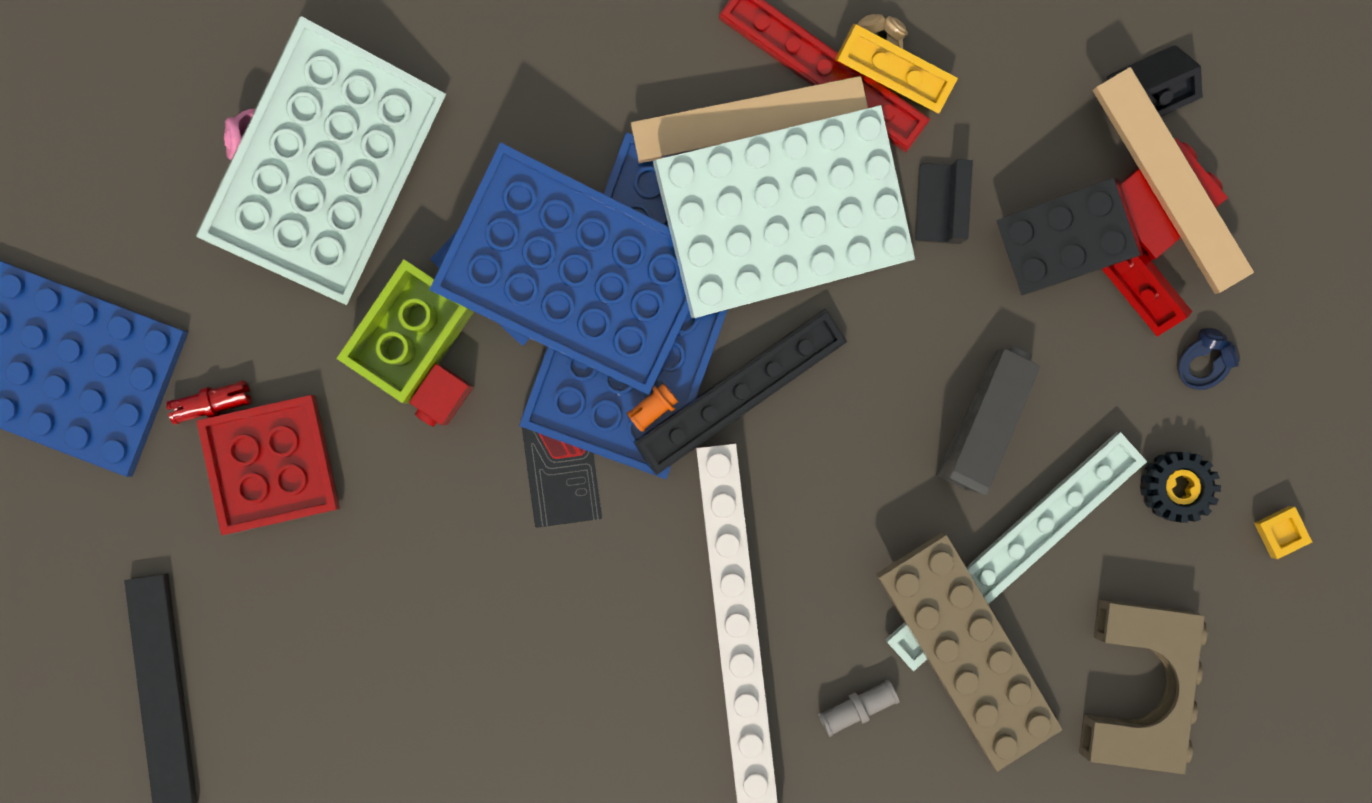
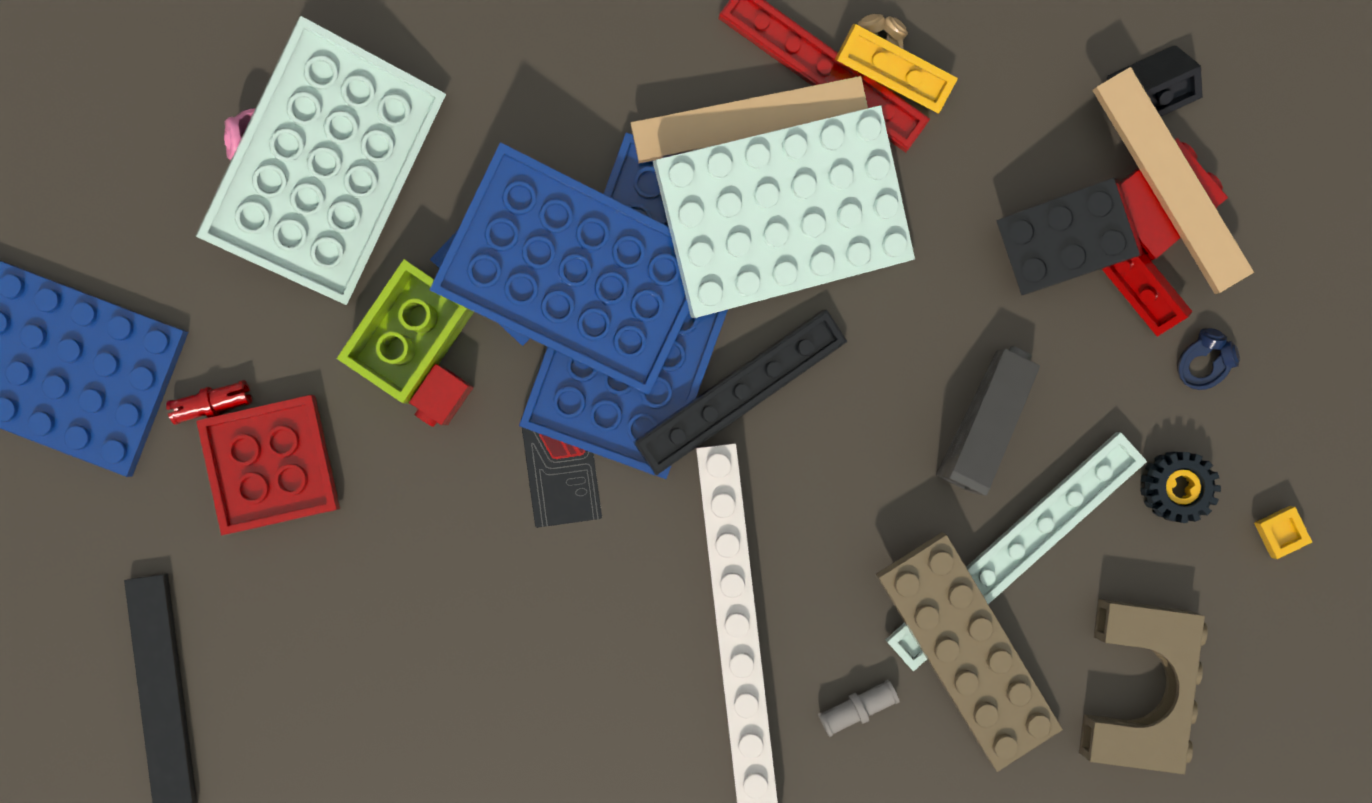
orange pin [626,383,678,432] -> none
black panel [915,159,973,244] -> none

